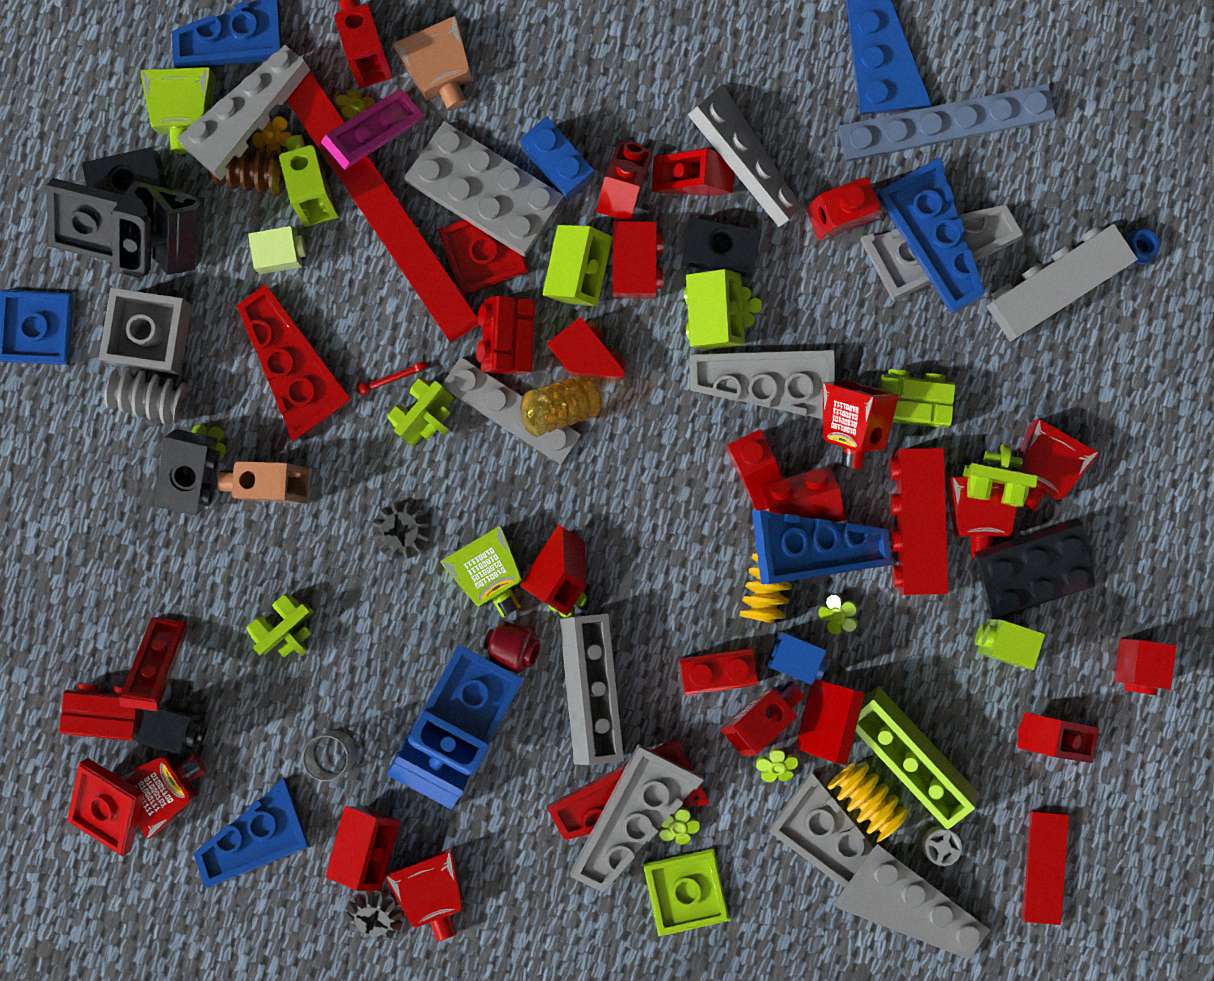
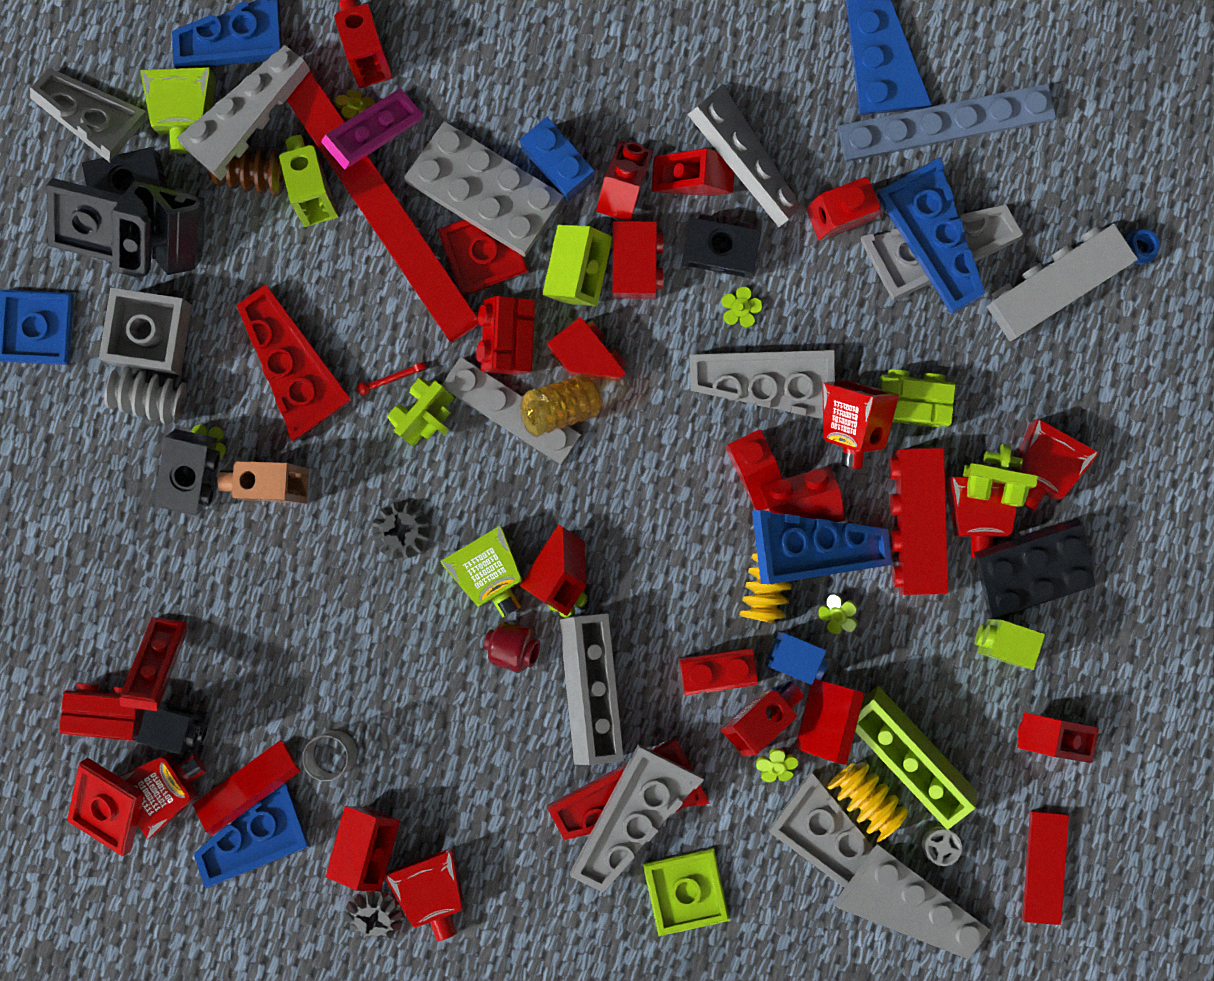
lime hips [246,593,315,658] -> none
yellowish green brick [248,226,306,275] -> none
light orange plant [252,116,293,156] -> none
blue piece [386,644,523,809] -> none
nougat torso [392,16,472,111] -> none
lime plant [659,807,700,845] -> none
lime brick [684,269,745,350] -> none
red brick [1114,638,1177,696] -> none
none -> light grey wing [30,68,146,162]
none -> red tile [192,740,301,836]

